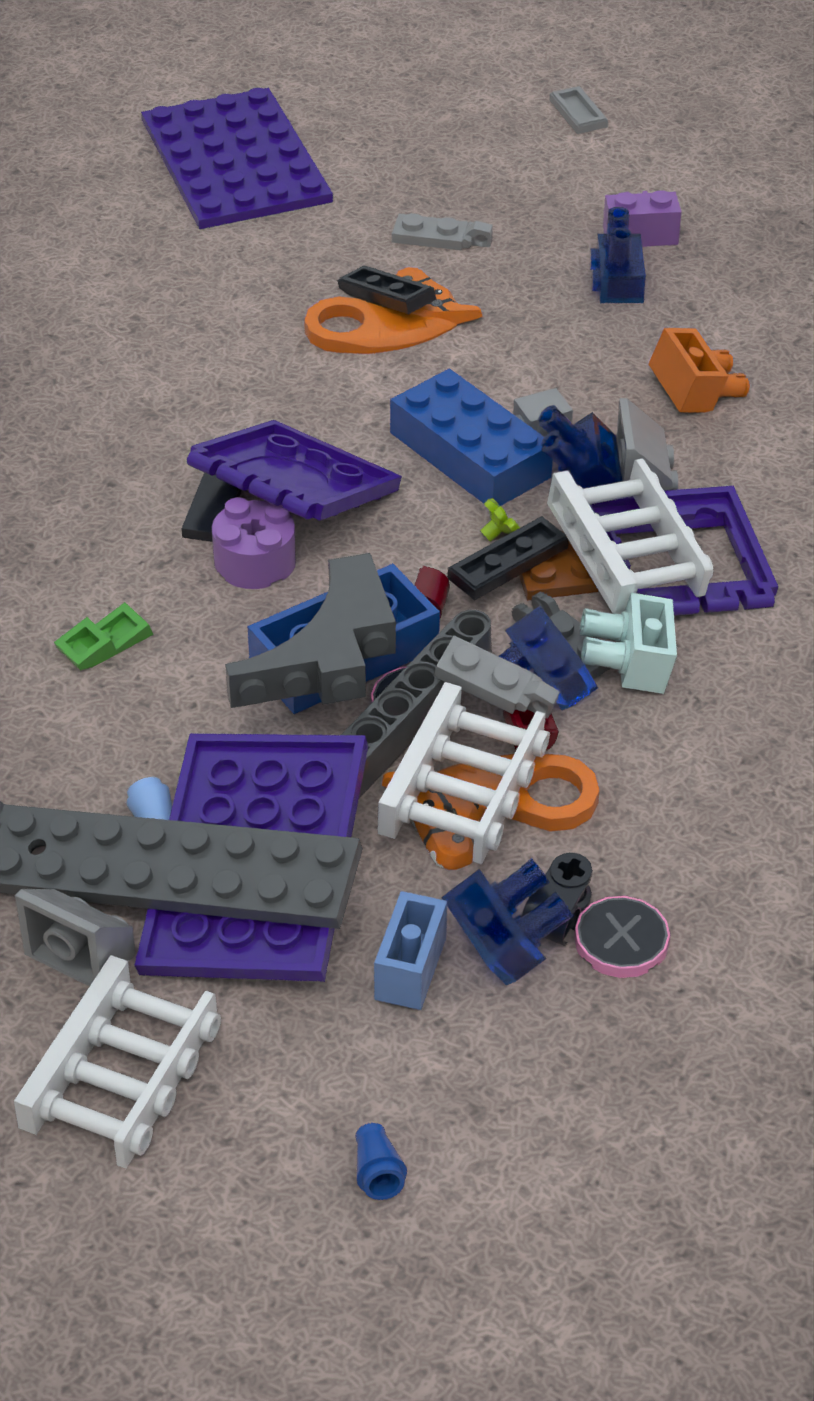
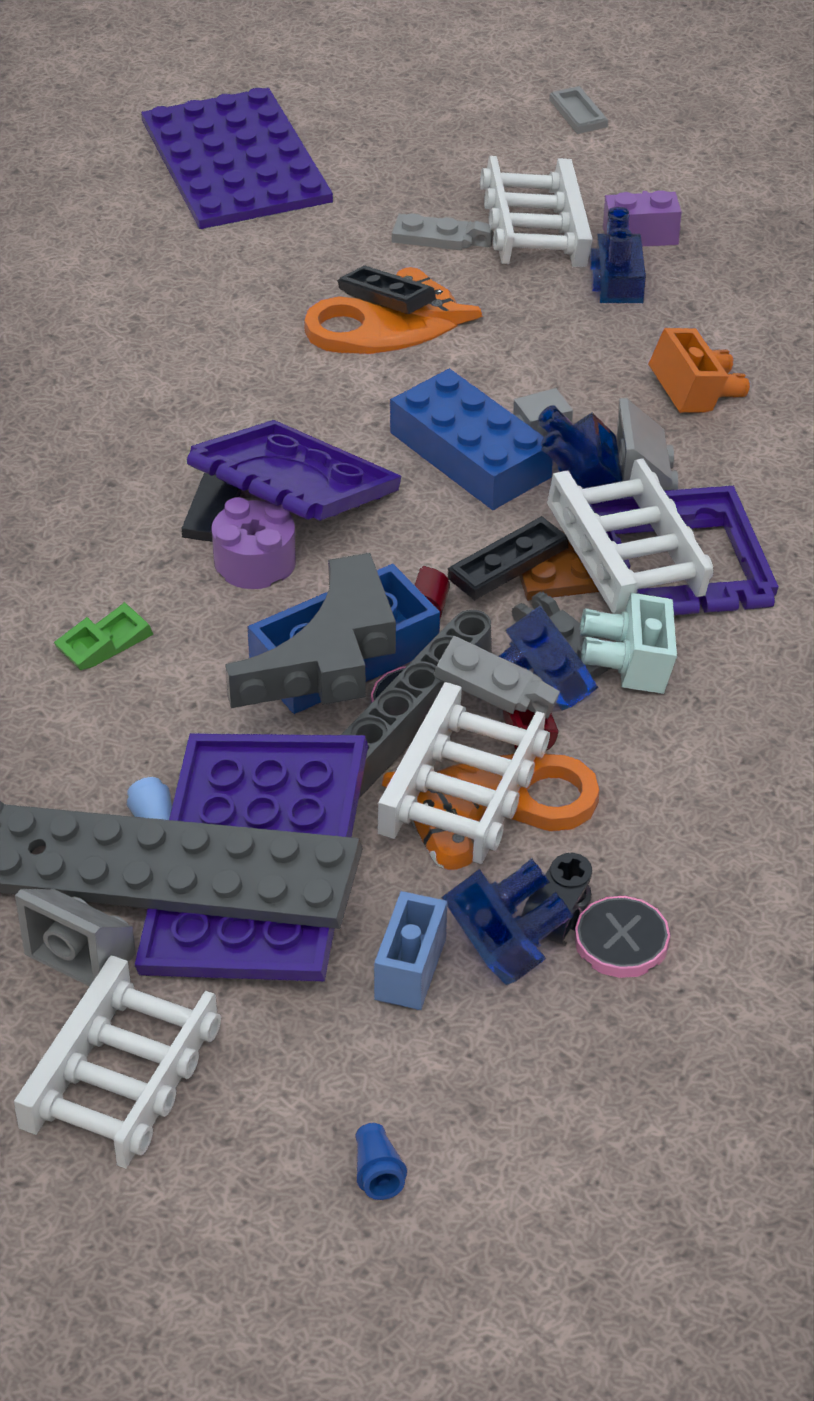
lime plant [480,498,520,542] -> none
none -> white fence [480,156,593,267]

